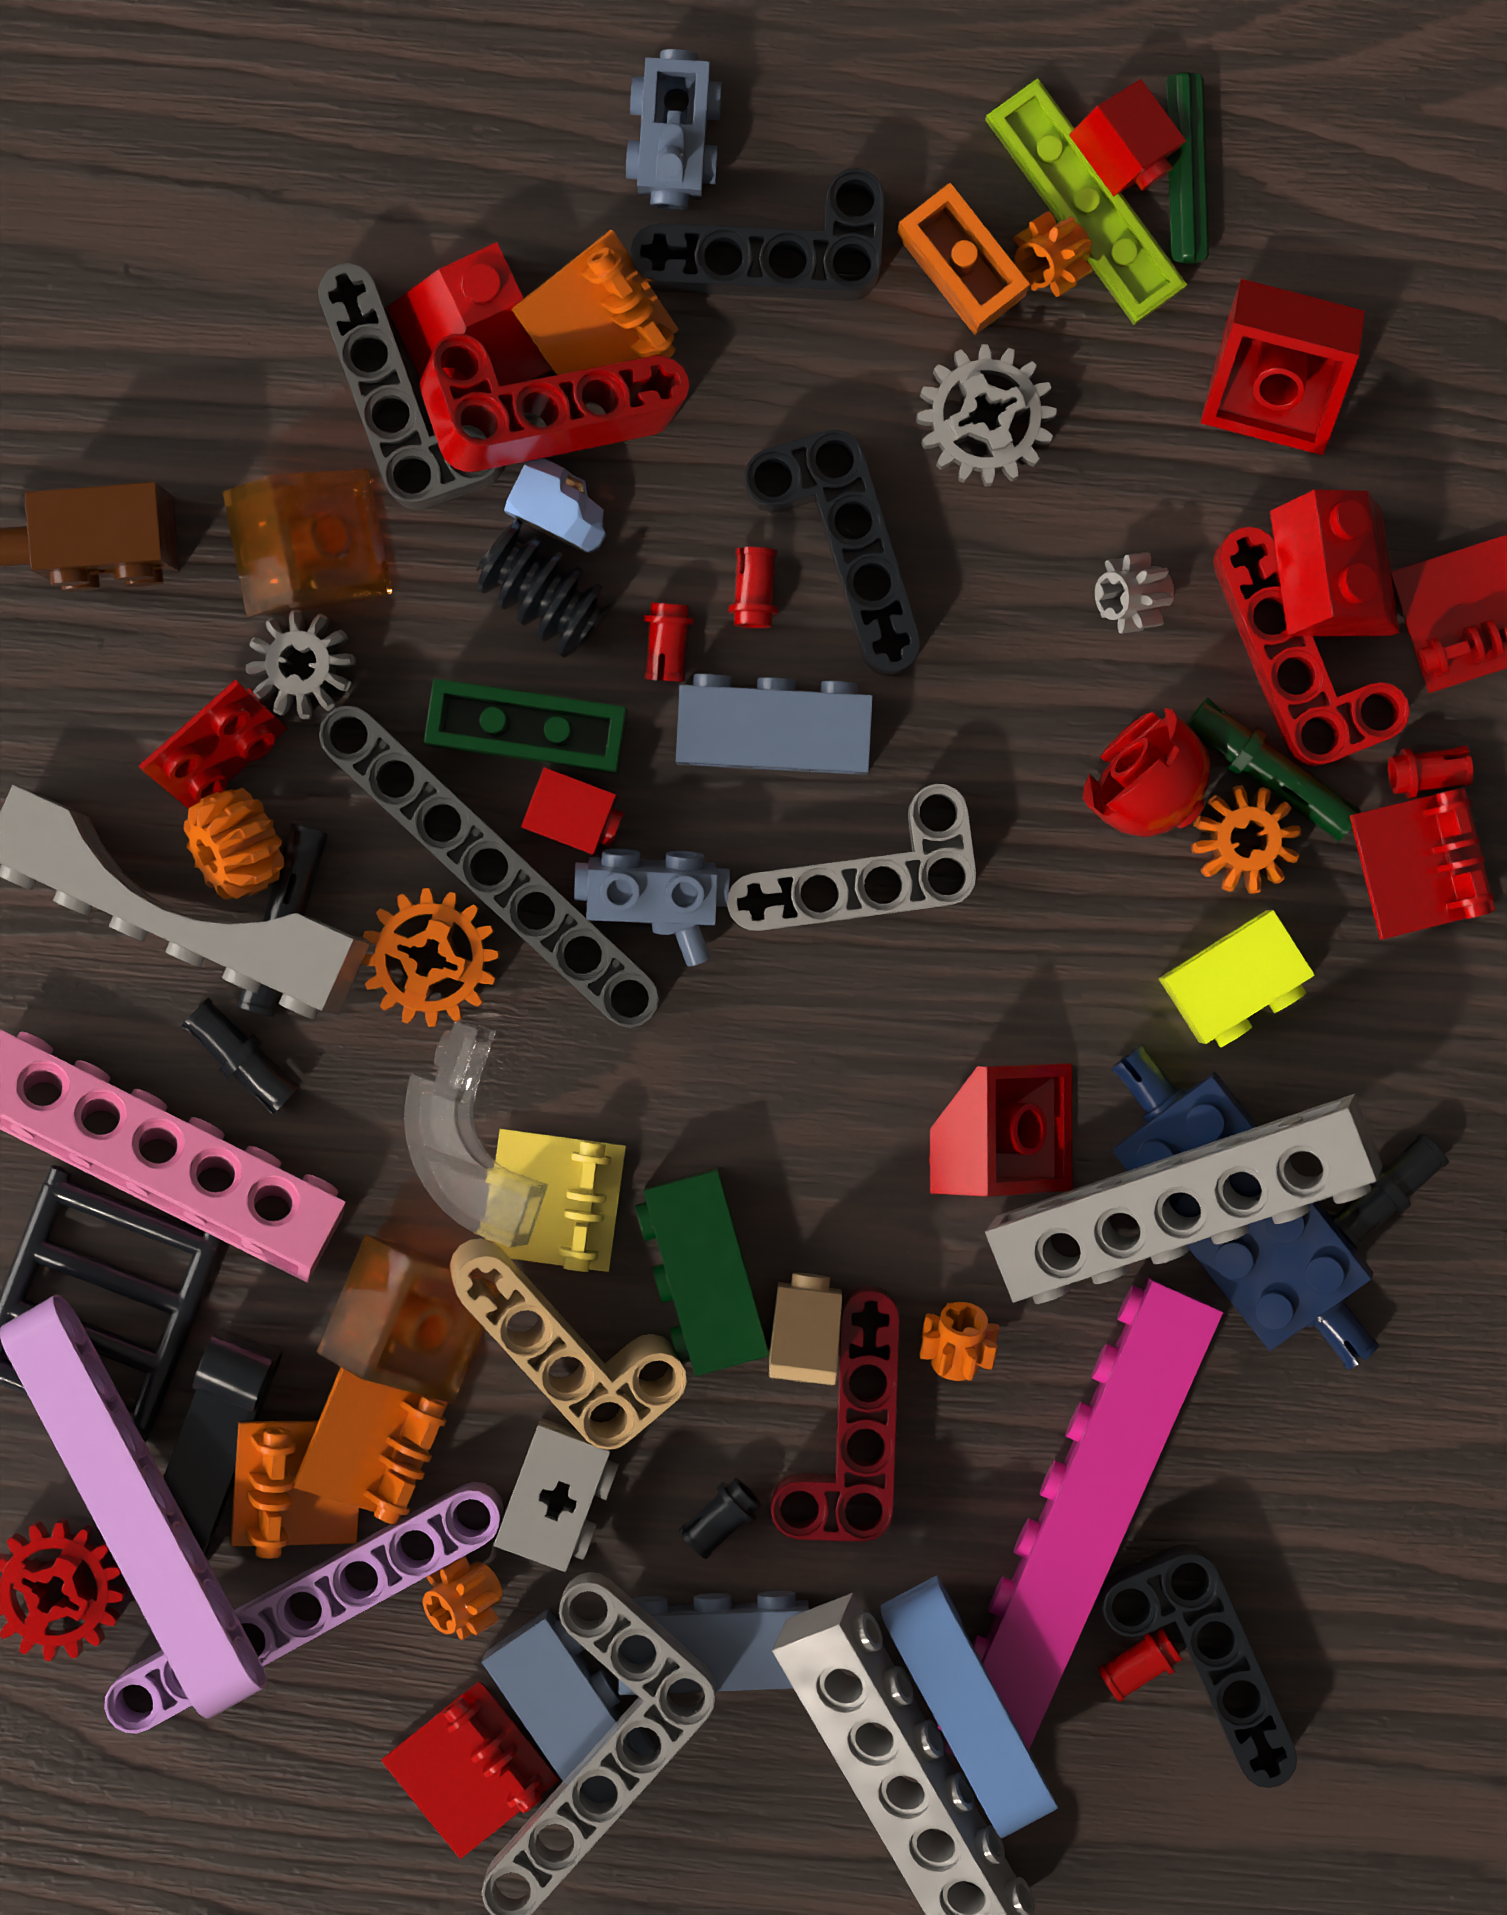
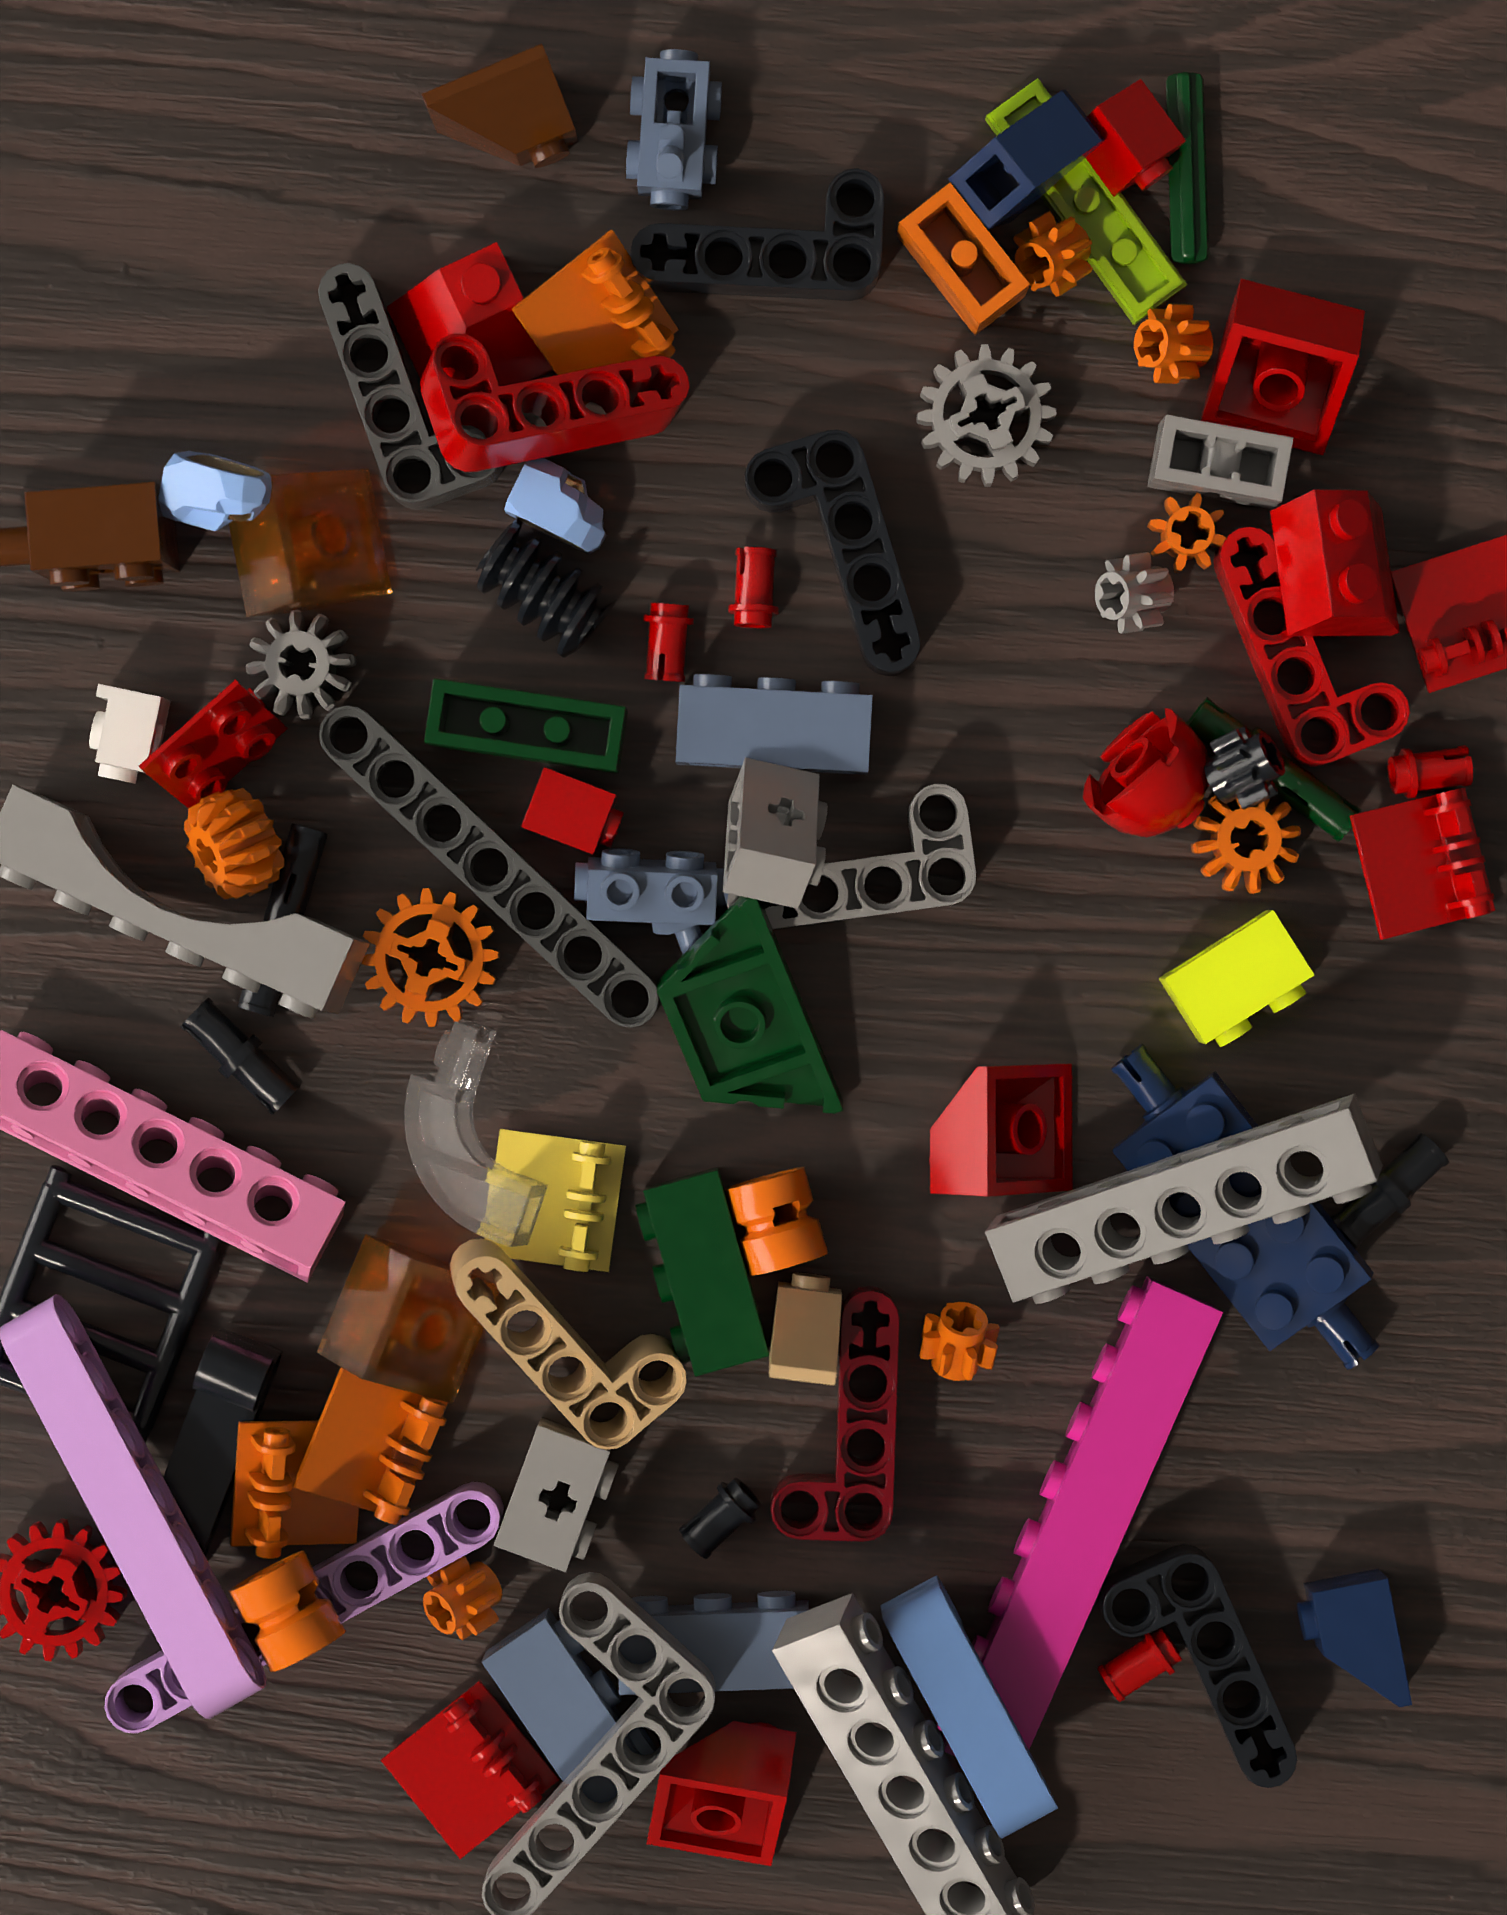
none -> white brick [89,684,171,784]
none -> light blue rock [158,451,272,531]
none -> orange wheel [229,1550,346,1672]
none -> reddish brown slope [421,44,578,168]
none -> red slope [646,1721,797,1866]
none -> dark green wing [656,896,843,1114]
none -> light grey brick [723,757,828,909]
none -> orange wheel [724,1167,828,1276]
none -> dark blue slope [948,89,1105,230]
none -> orange gear [1134,304,1213,384]
none -> light grey brick [1147,415,1293,510]
none -> orange gear [1147,493,1226,574]
none -> black gear [1204,726,1285,810]
none -> dark blue slope [1297,1569,1412,1707]

